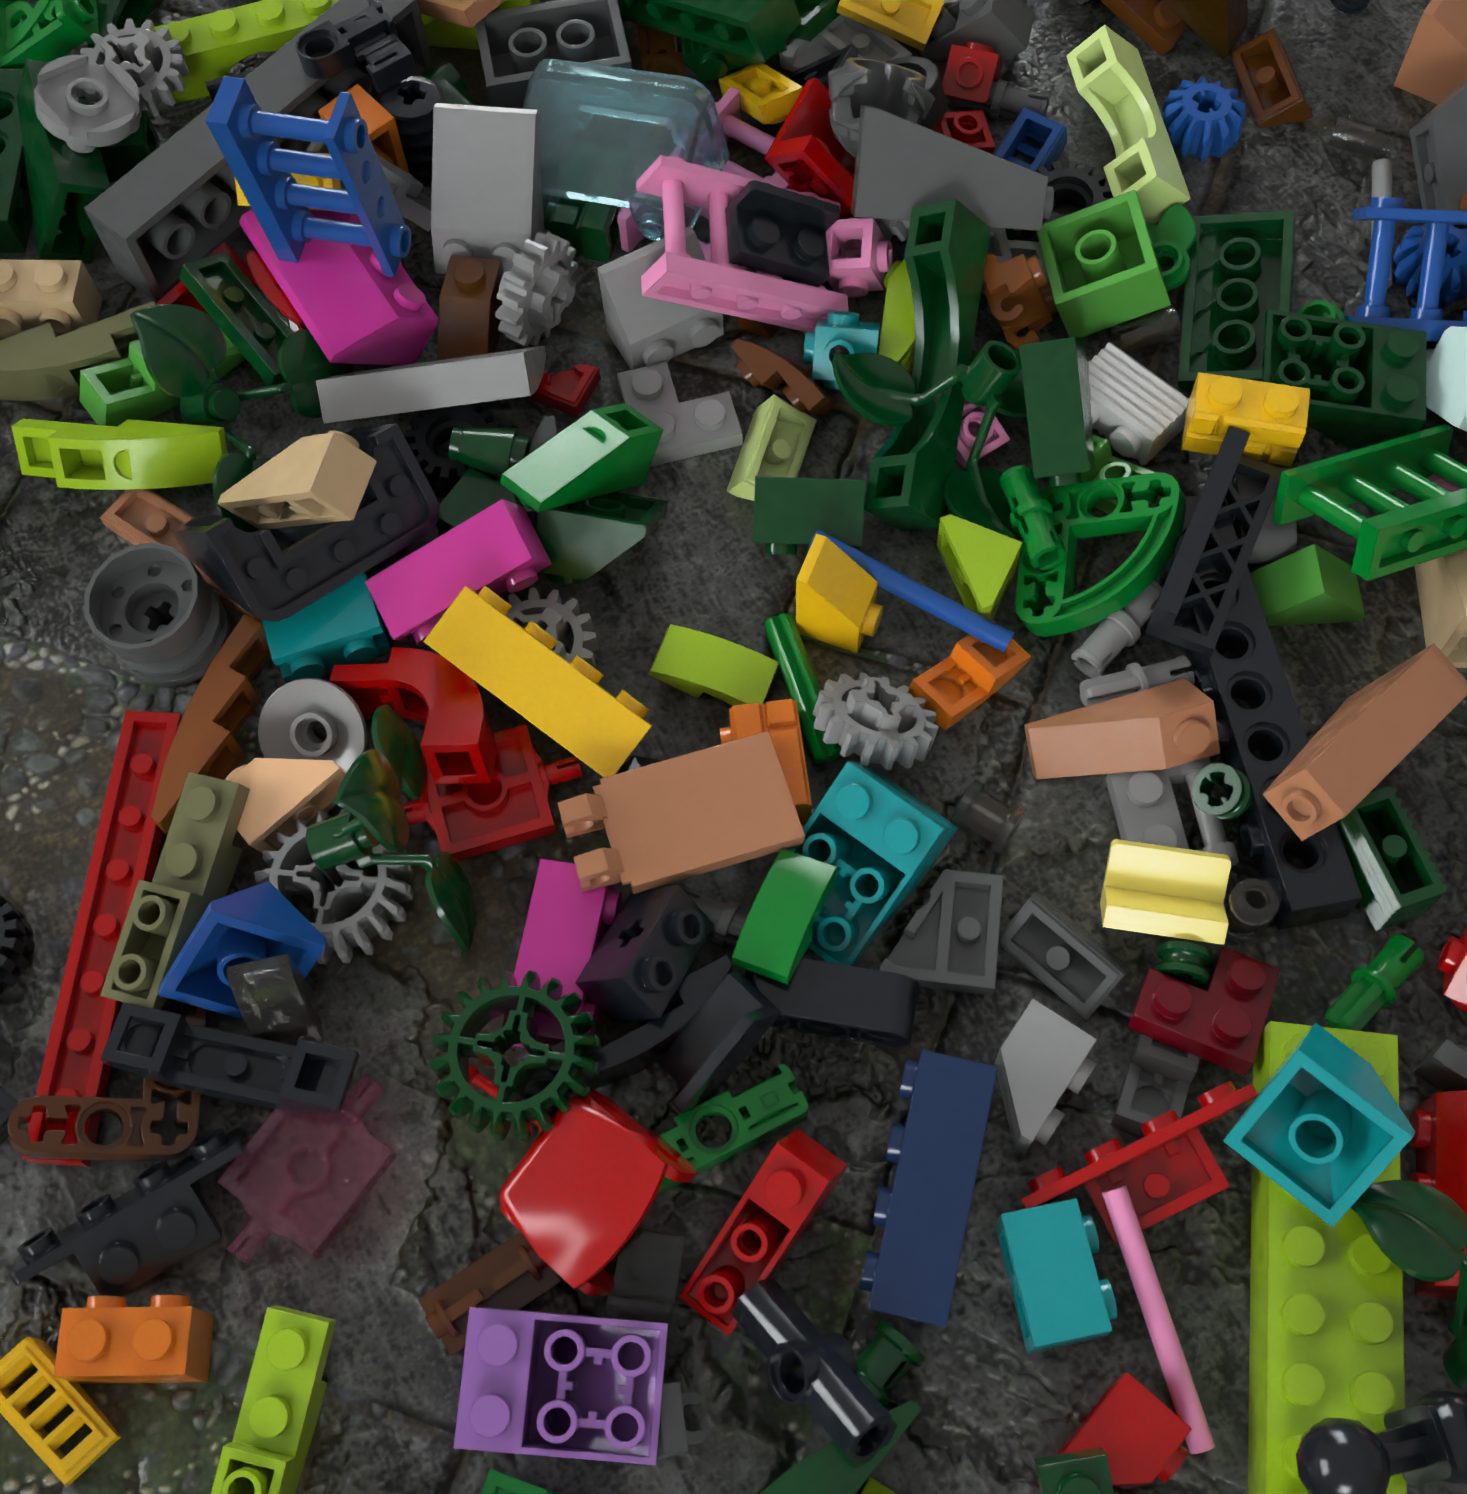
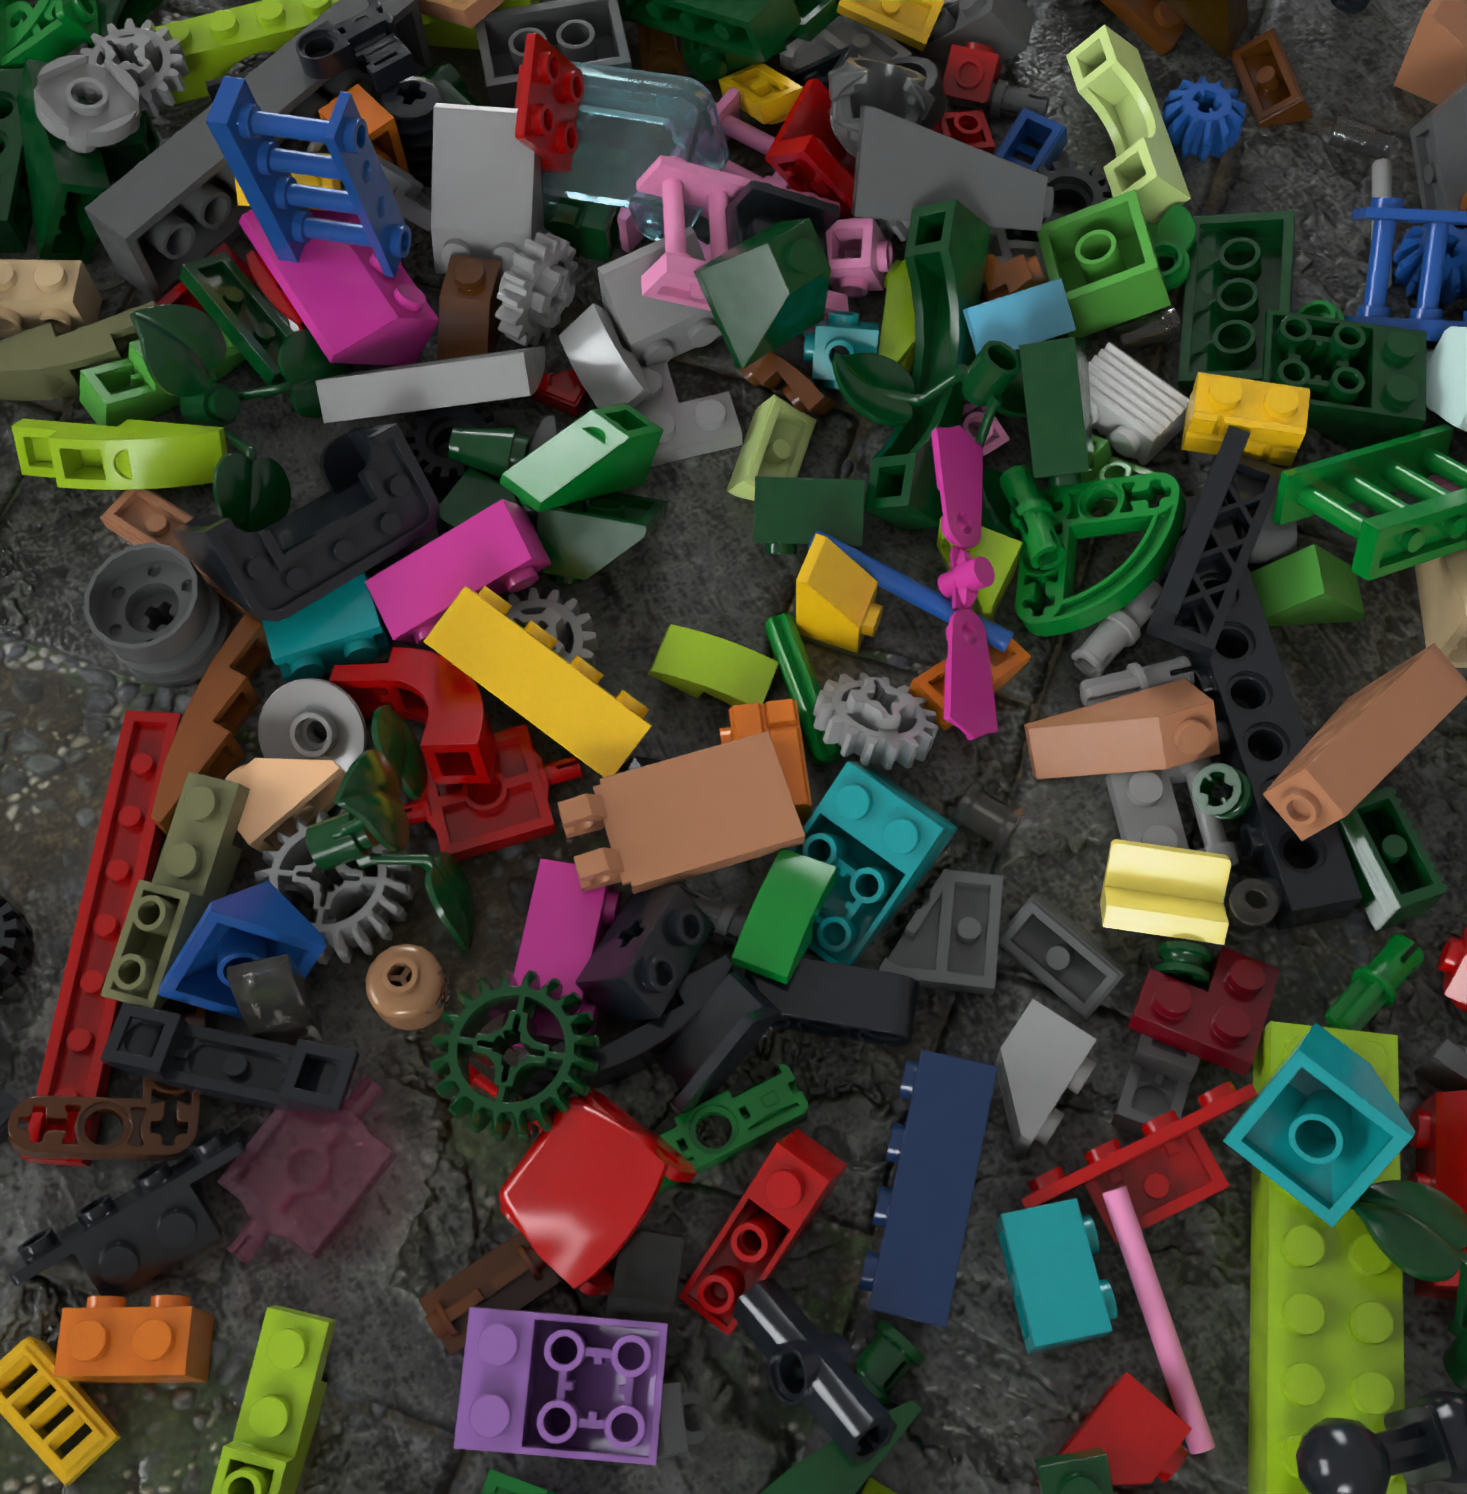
tan slope [217,430,377,530] -> none
none -> medium nougat head [365,944,450,1031]
none -> red bracket [514,33,584,172]
none -> light grey slope [559,303,651,408]
none -> dark green slope [693,218,831,369]
none -> dark pink piece [931,425,998,740]
none -> medium azure slope [963,278,1076,356]

